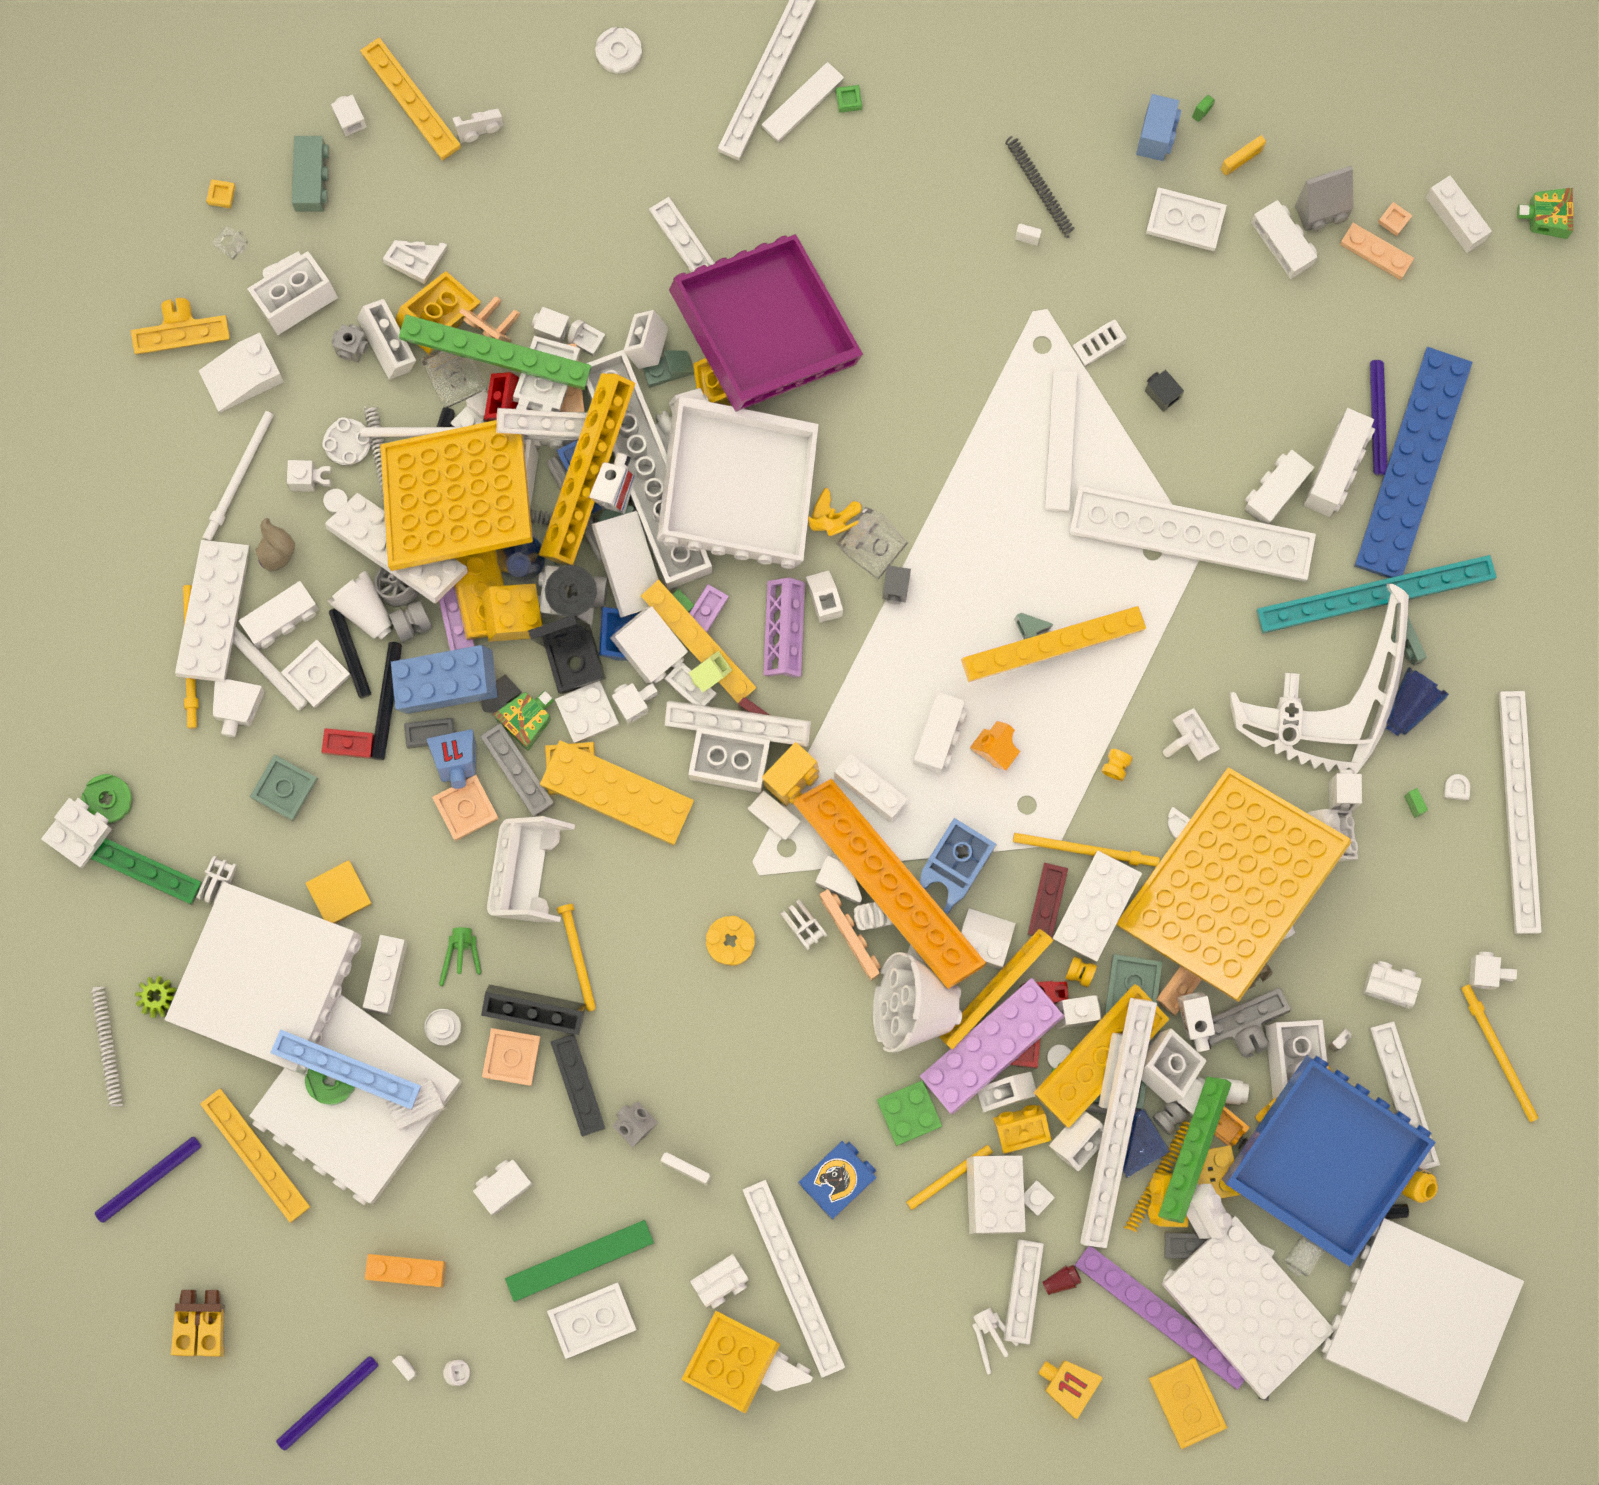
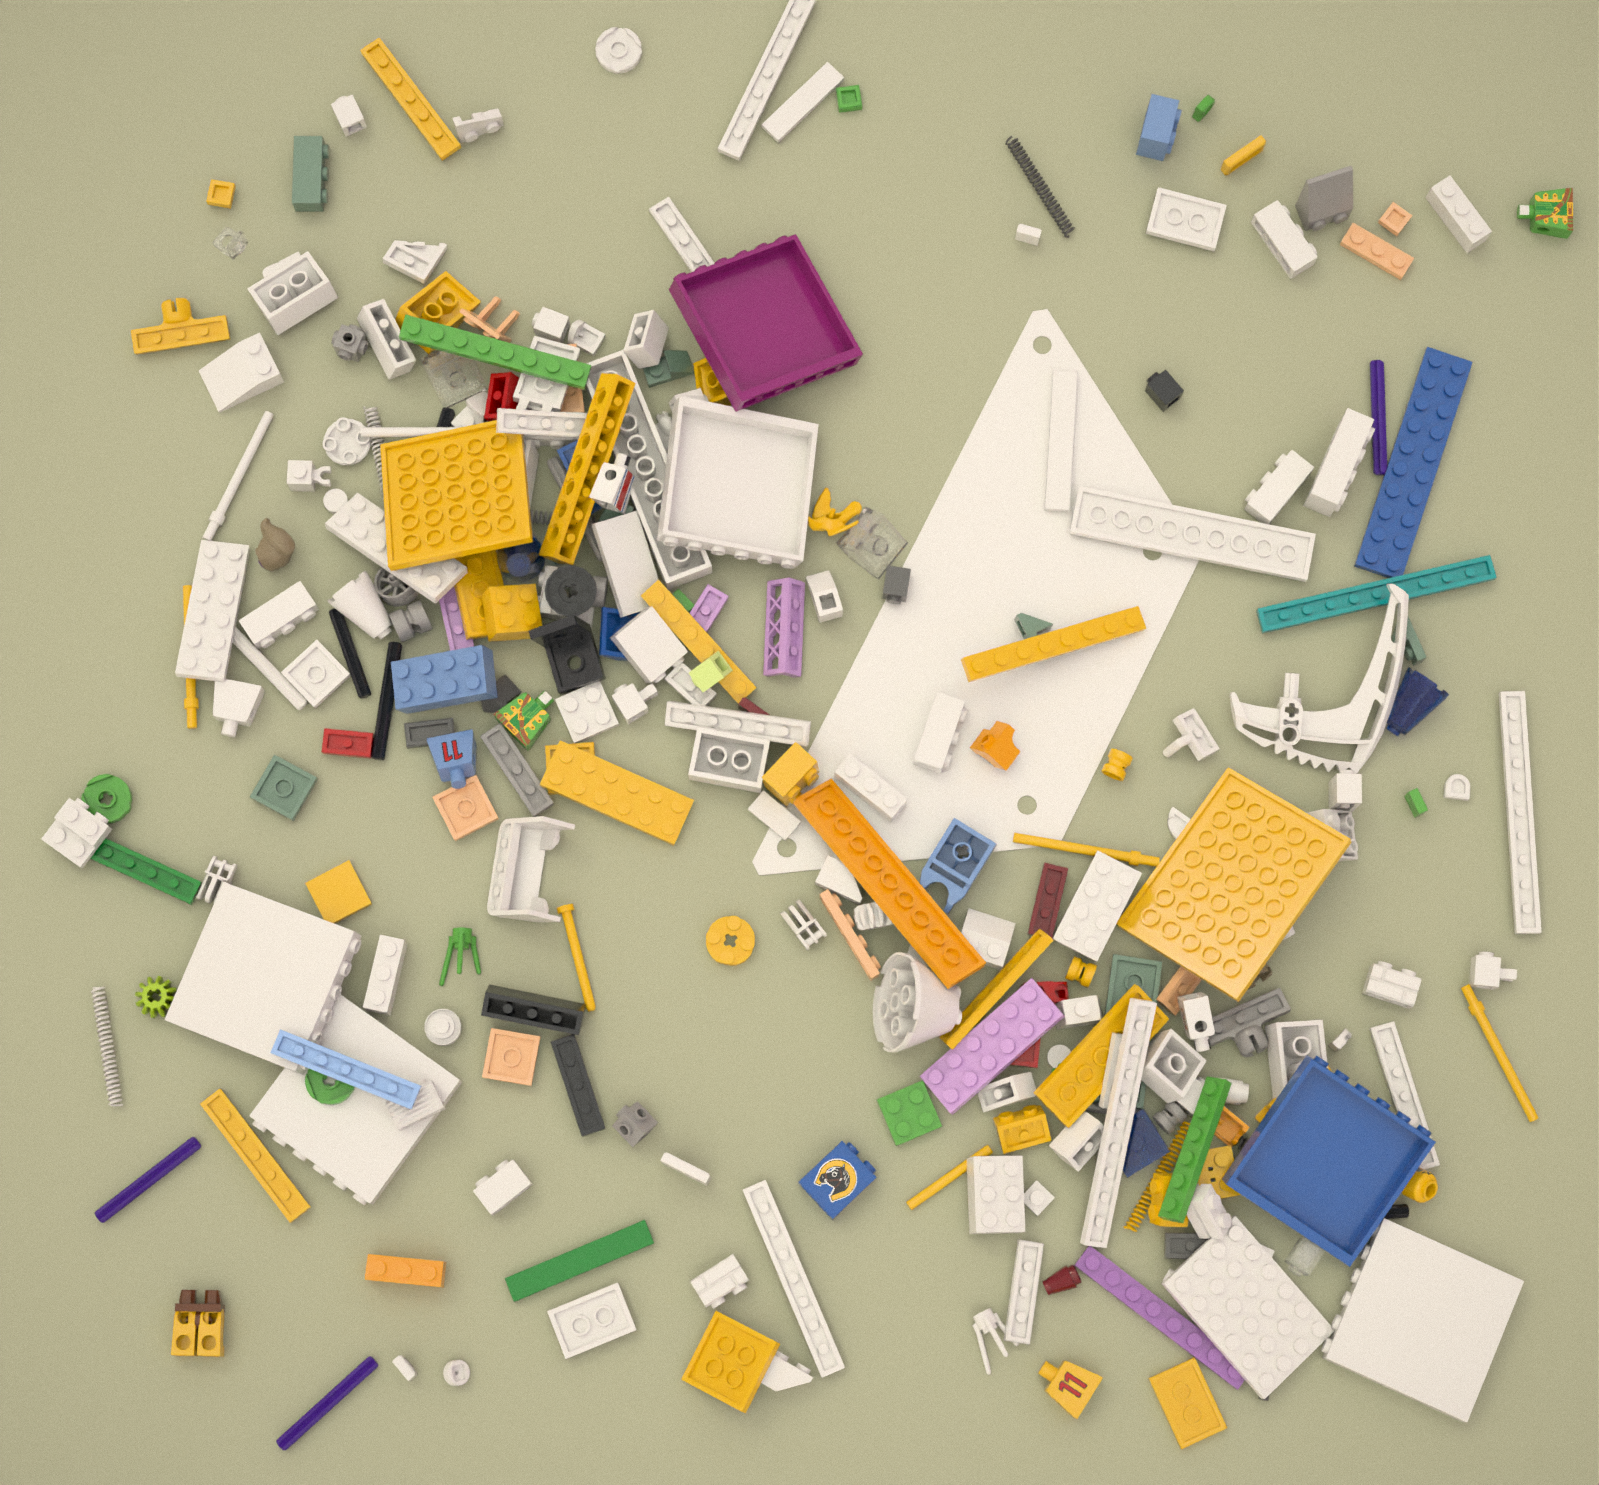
white slope [1072,319,1127,366] -> none

